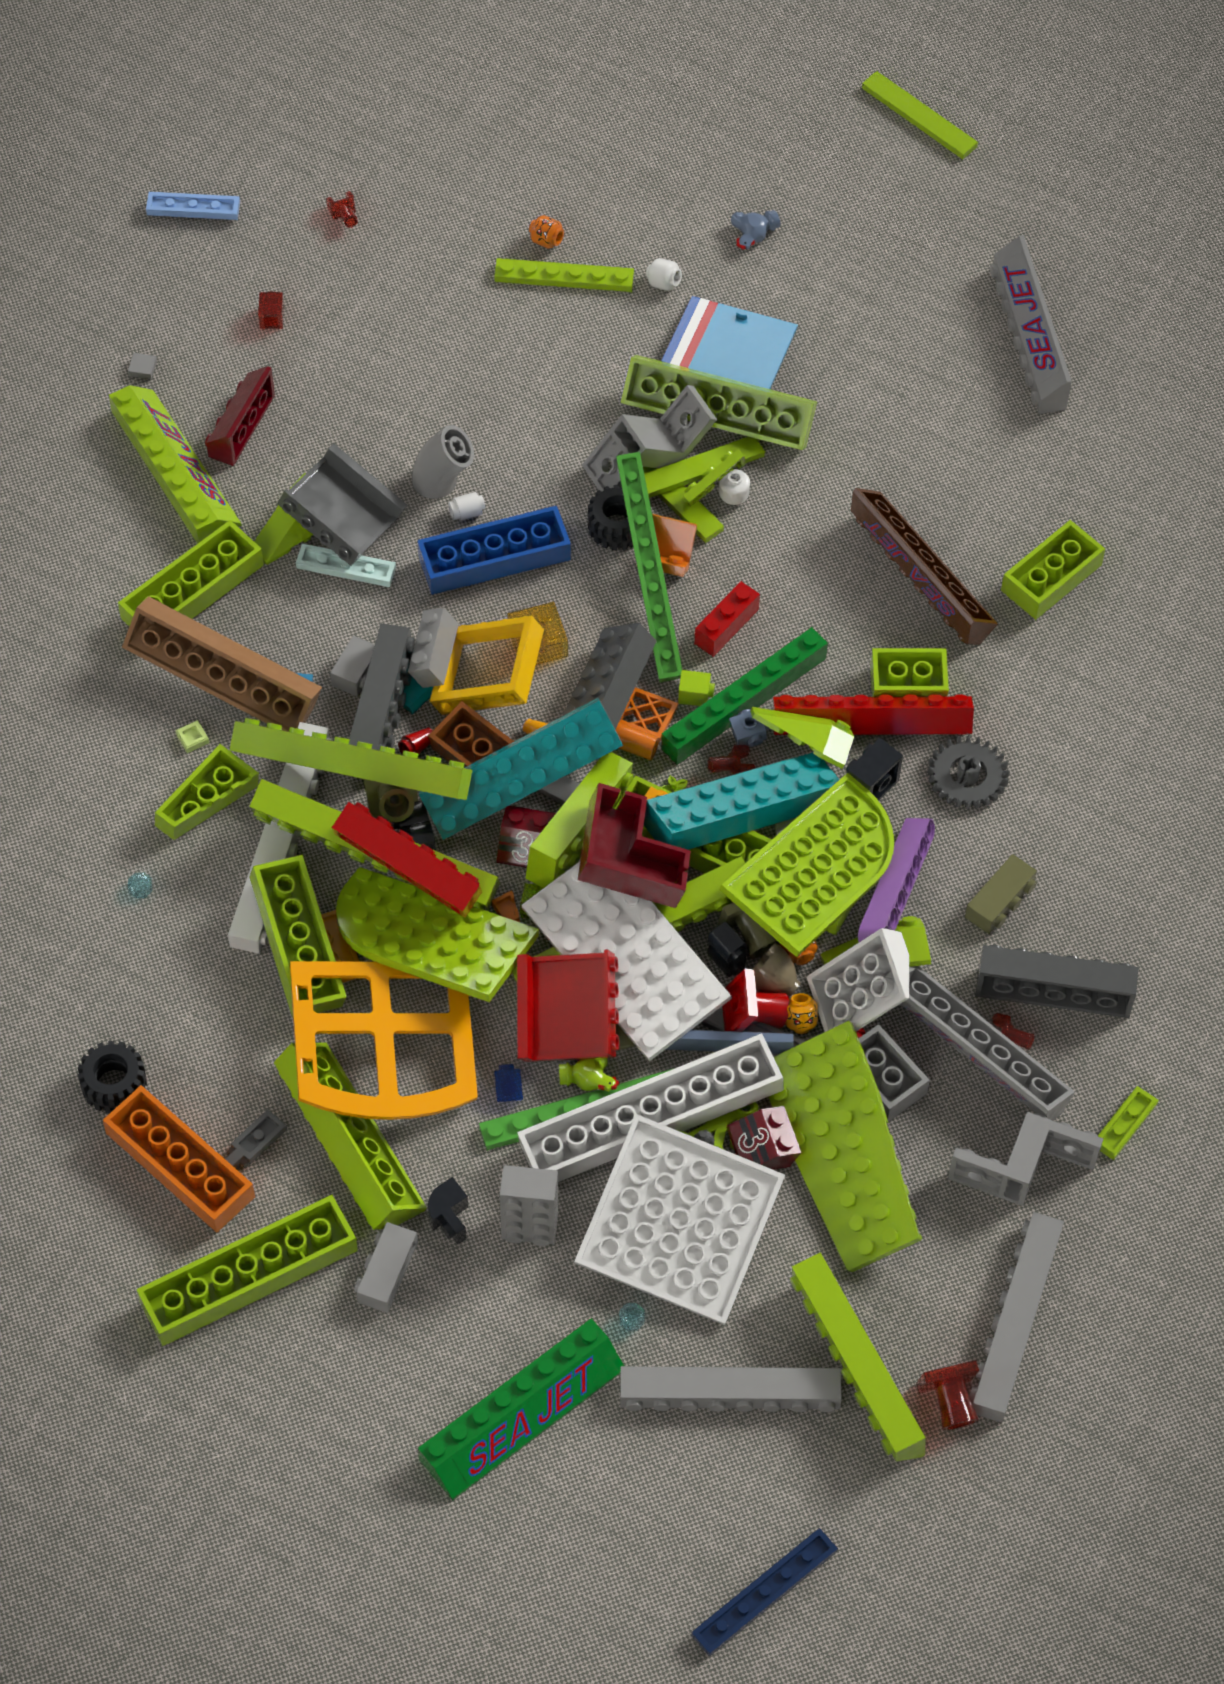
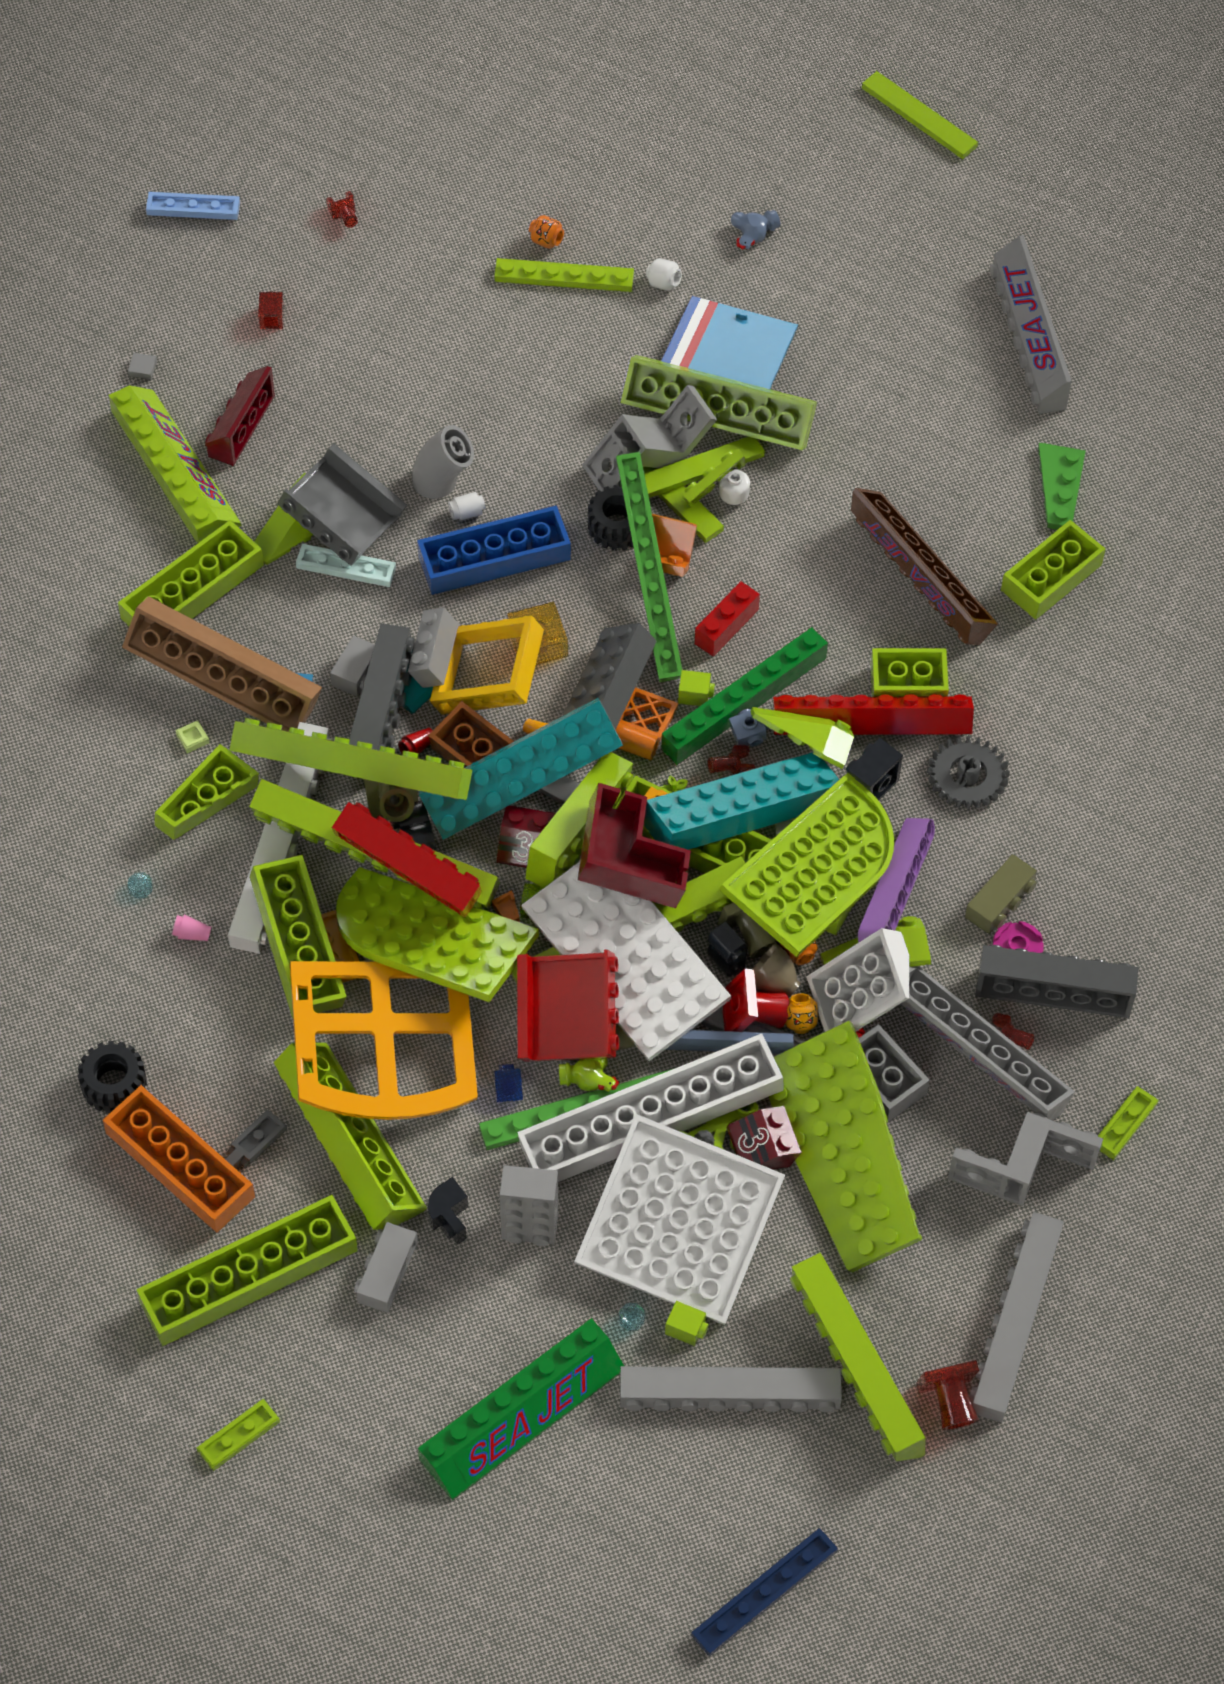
none -> bright pink cone [172,914,212,941]
none -> lime tile [196,1399,280,1471]
none -> lime brick [665,1301,709,1346]
none -> dark pink tile [993,921,1044,953]
none -> bright green wing [1038,442,1086,530]

